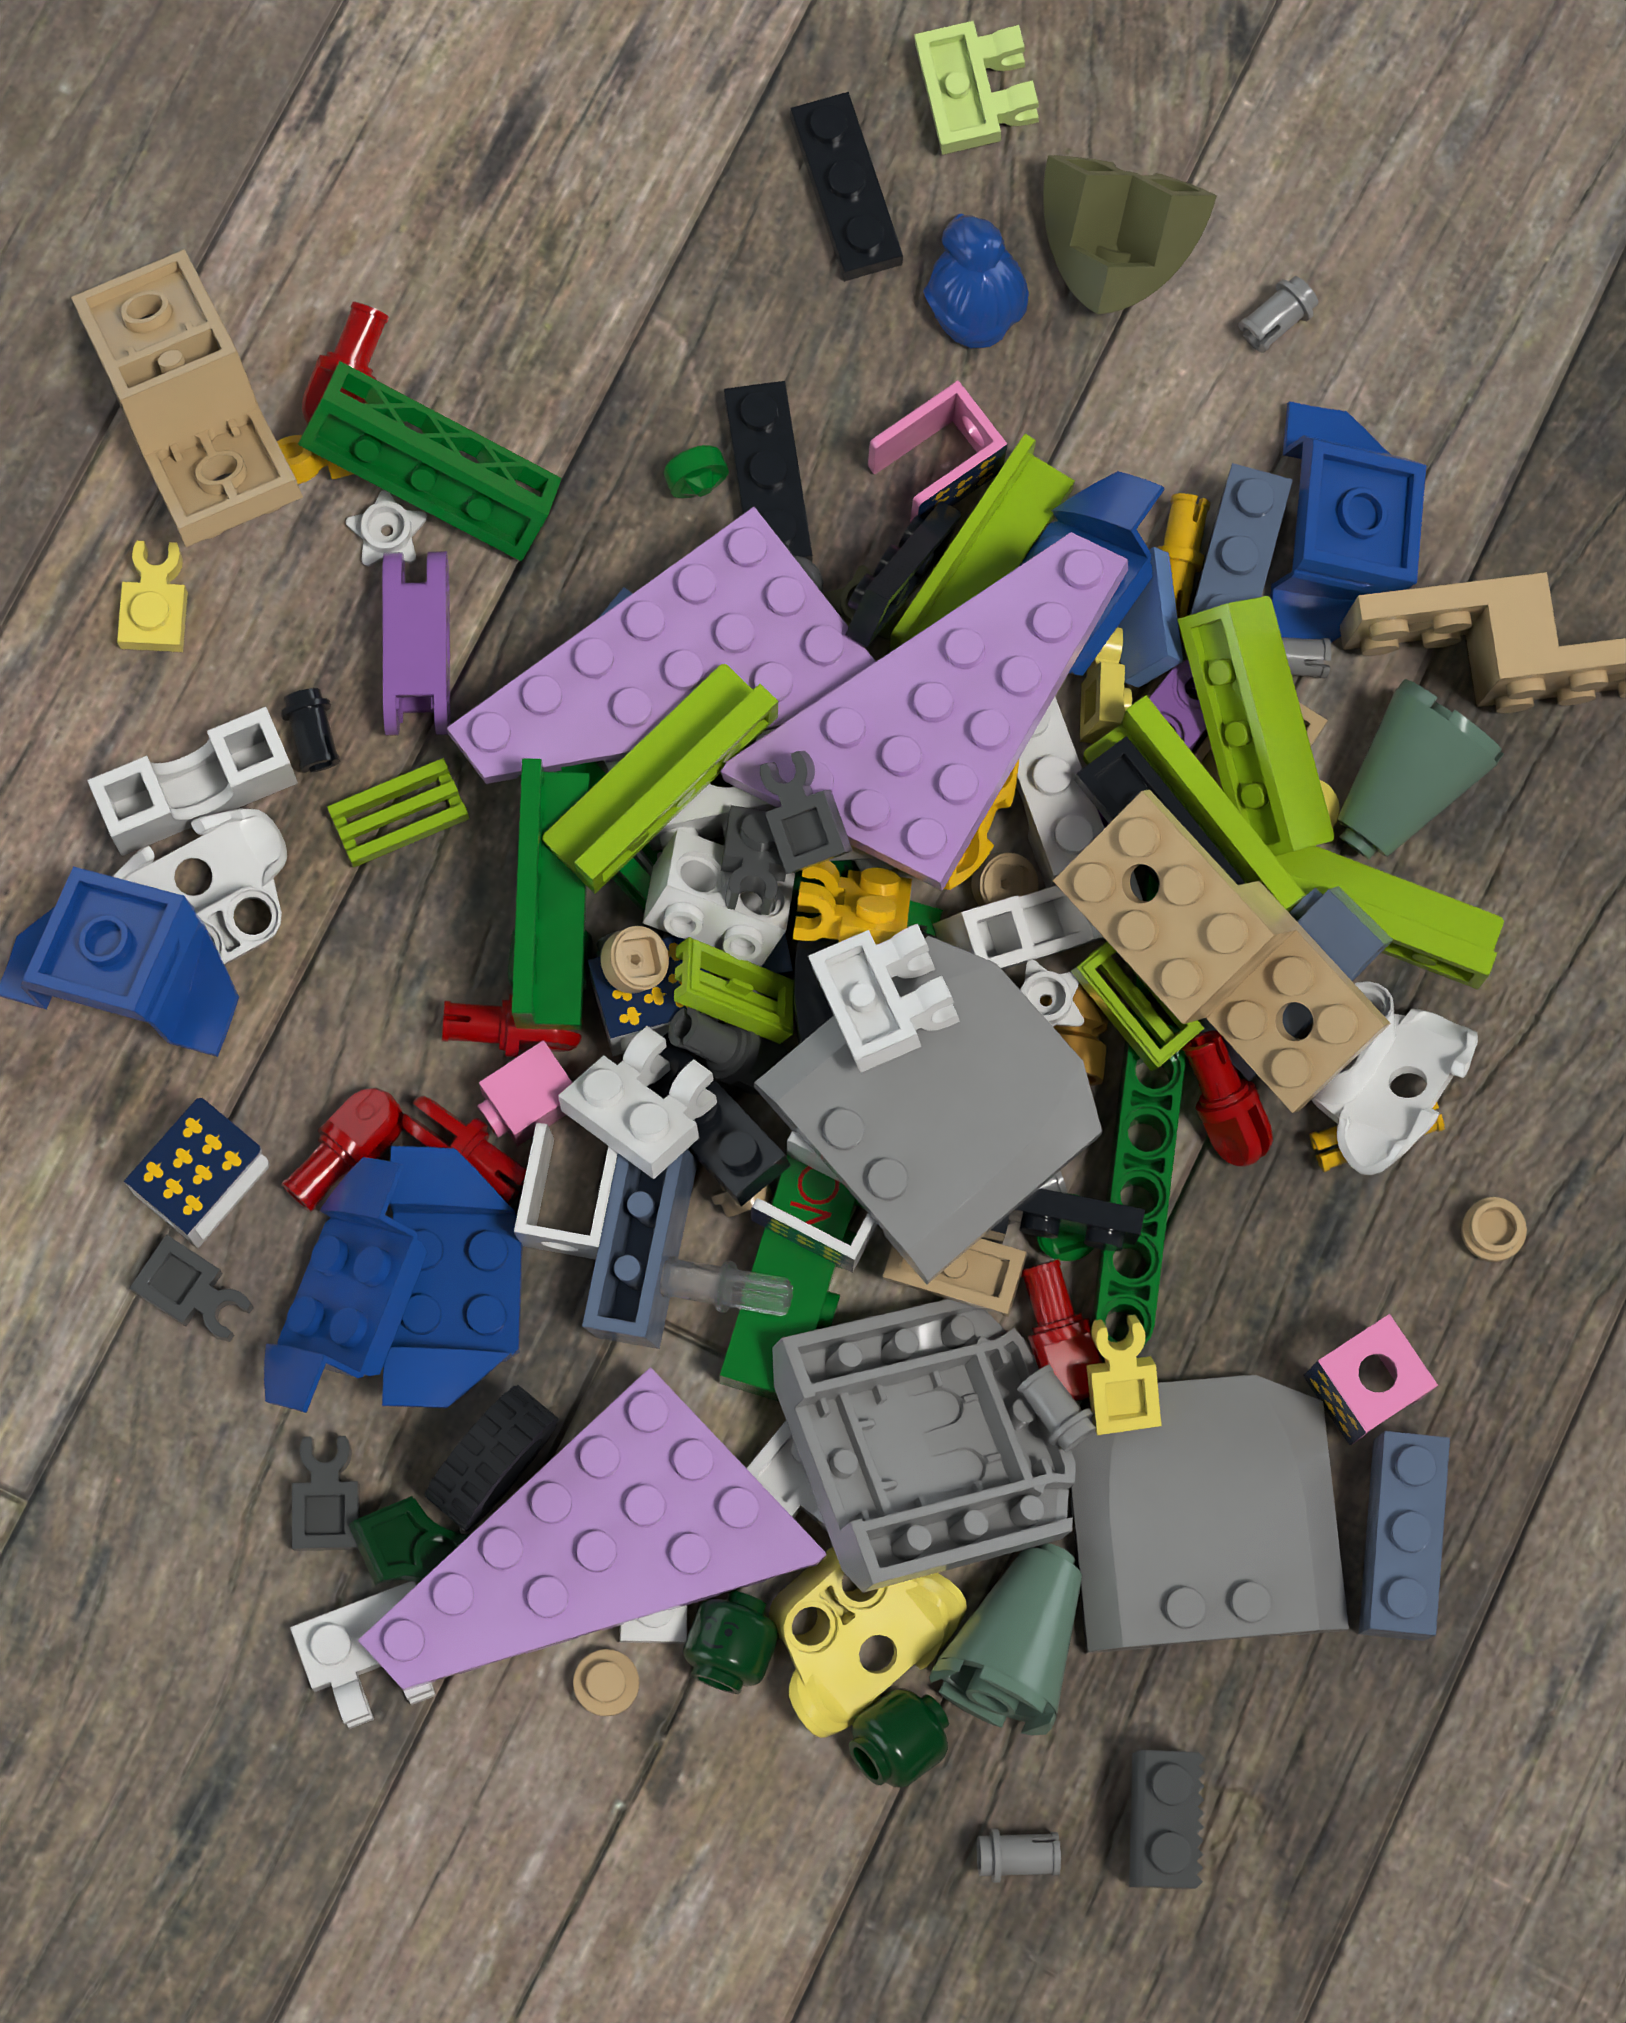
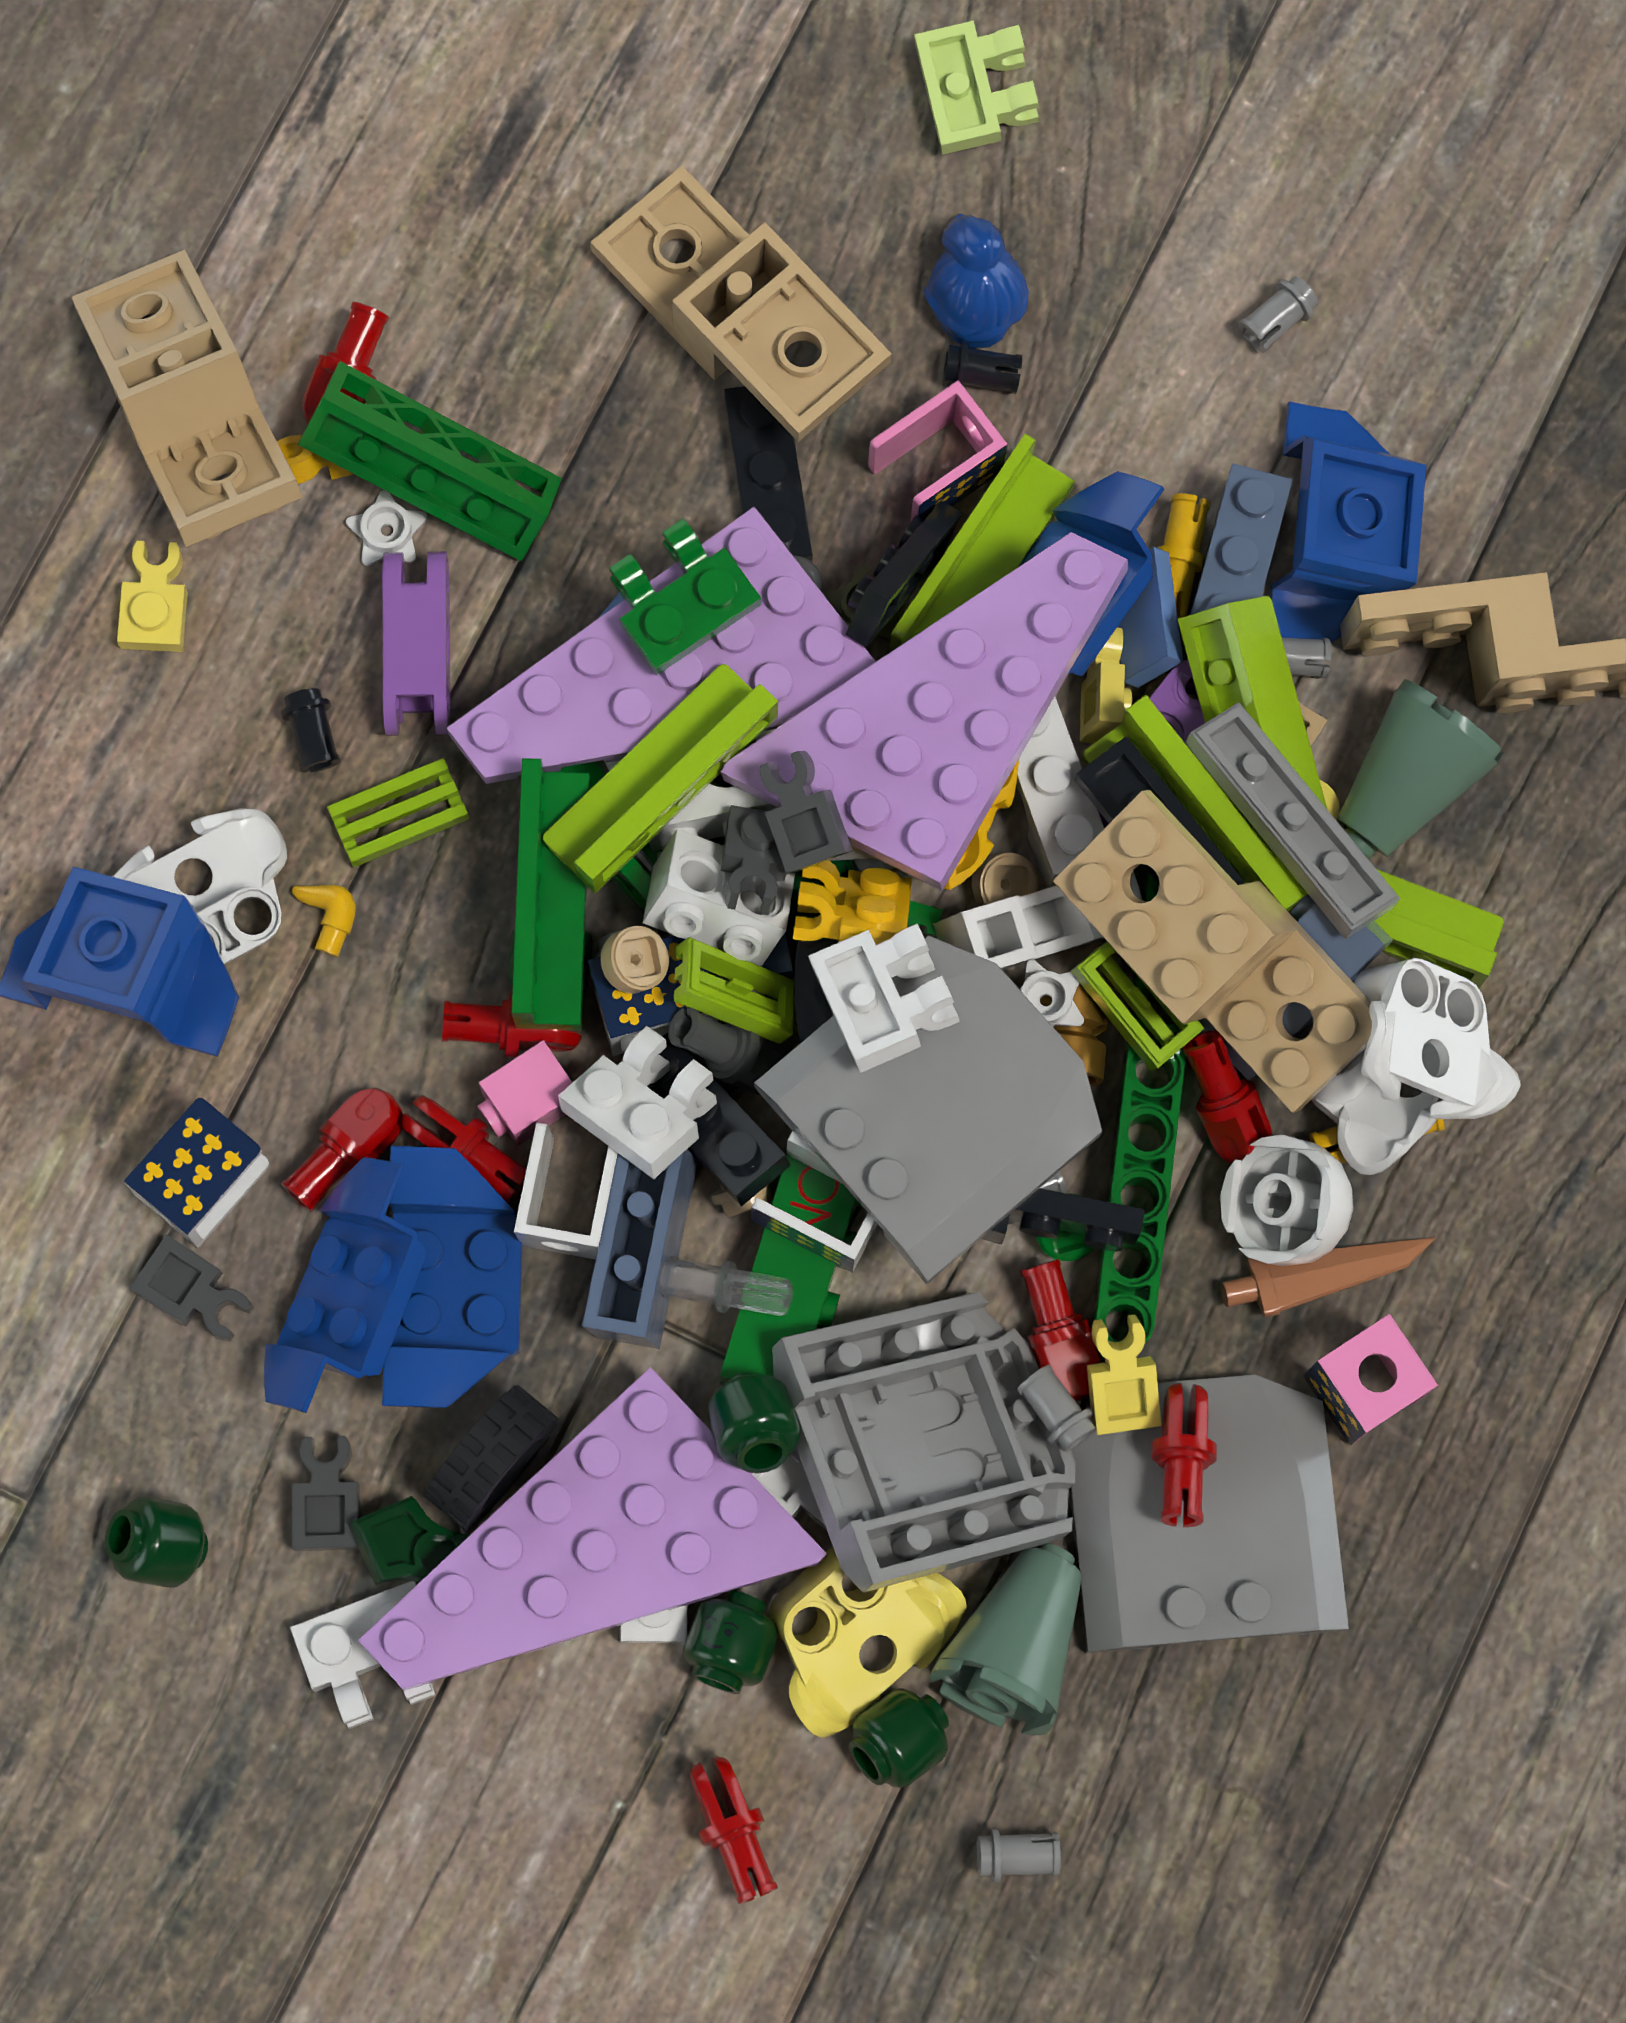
white arch [87,707,298,856] -> none
tan plate [573,1649,639,1716] -> none
green tile [663,445,729,498] -> none
black plate [790,92,903,282] -> none
tan plate [883,1238,1027,1317] -> none
olive brick [1043,155,1217,314] -> none
dark grey brick [1129,1750,1205,1890] -> none
sand blue brick [1359,1431,1450,1641] -> none
tan plate [1461,1197,1527,1262] -> none
none -> dark green head [105,1497,208,1588]
none -> yellow animal [292,885,356,958]
none -> tan bracket [591,165,892,442]
none -> green plate [609,518,762,676]
none -> red arm [690,1756,778,1904]
none -> dark green head [708,1373,800,1474]
none -> black pin [943,341,1022,394]
none -> red arm [1151,1383,1217,1528]
none -> light grey tile [1185,702,1400,940]
none -> white cylinder [1220,1135,1353,1266]
none -> nougat bar [1221,1237,1437,1318]
none -> white piece [1354,958,1521,1119]

